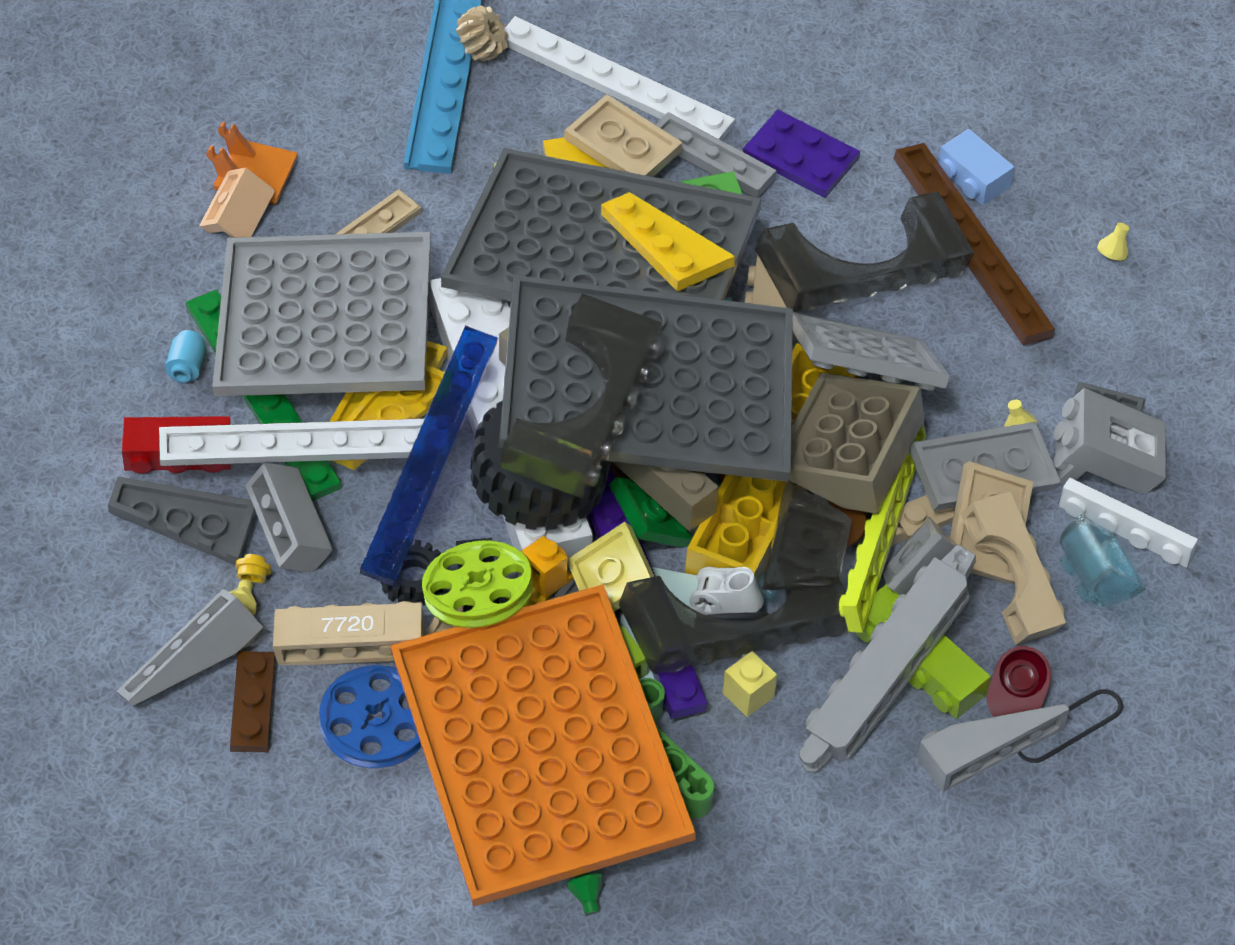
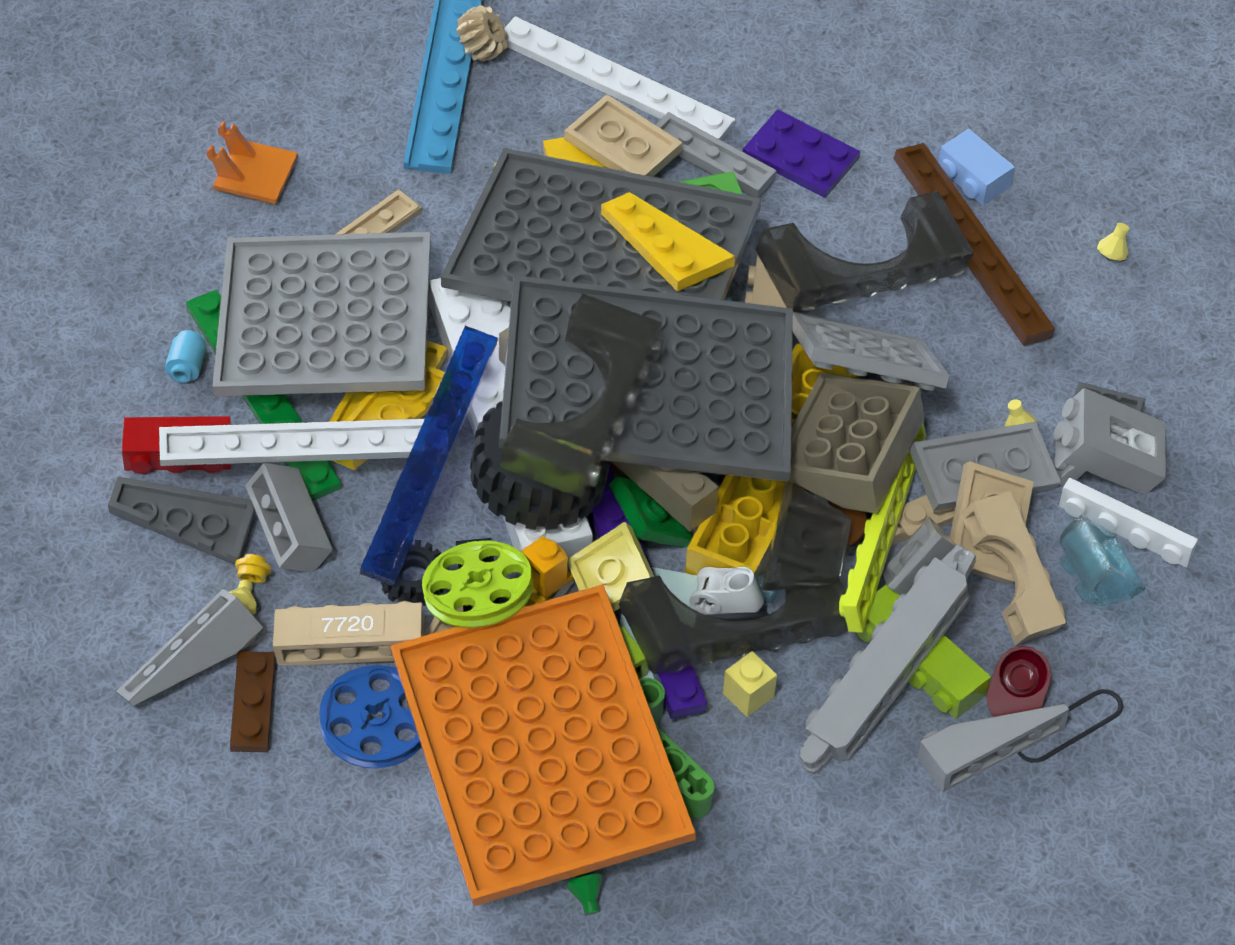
light nougat panel [199,168,274,238] -> none

